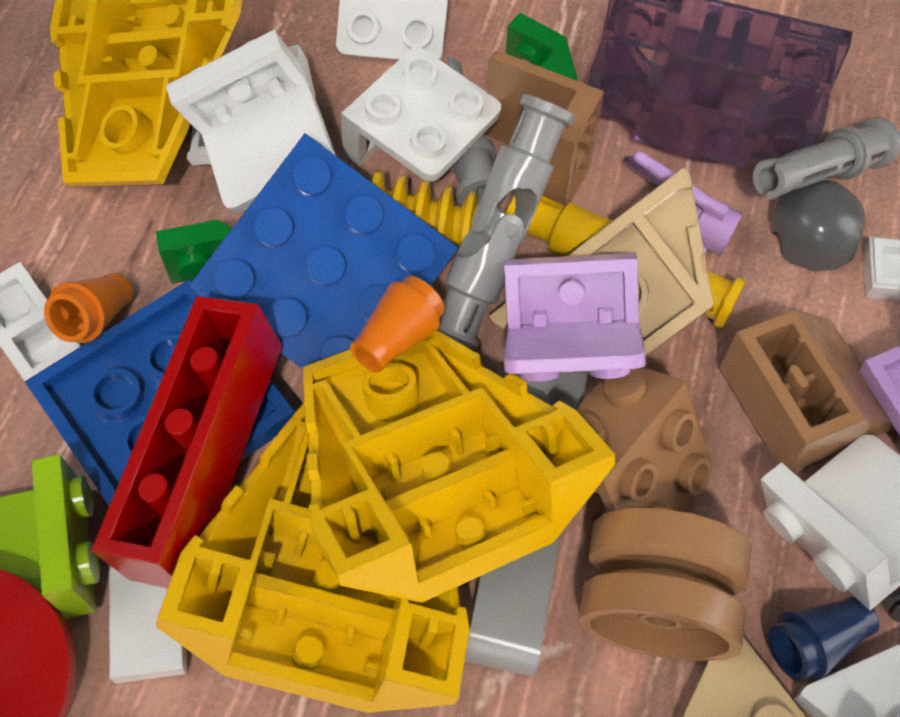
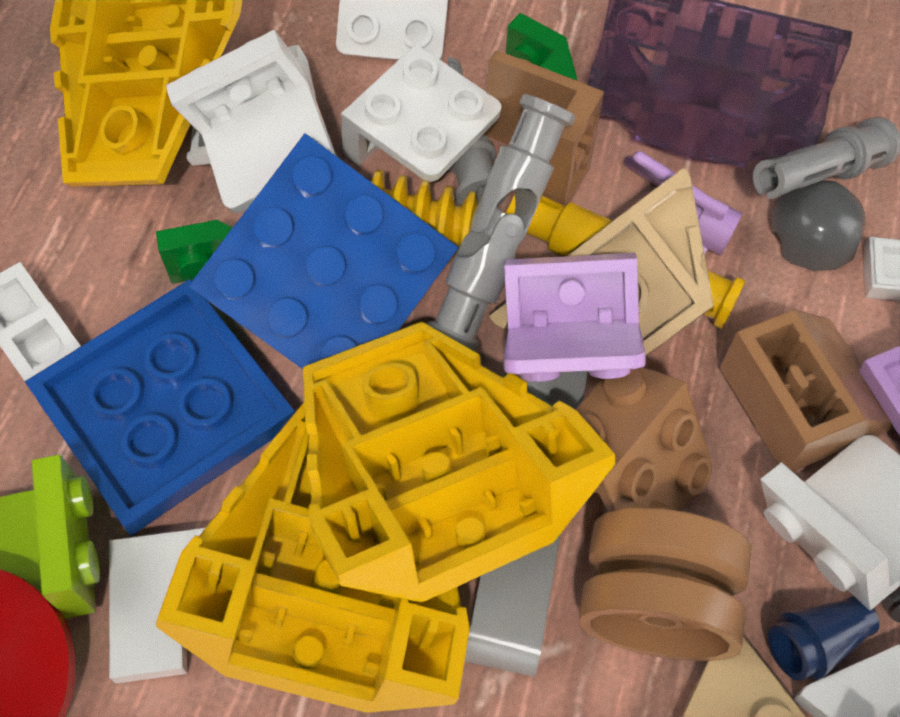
orange cone [44,273,133,343] -> none
red brick [91,296,282,588] -> none
orange cone [350,276,445,373] -> none

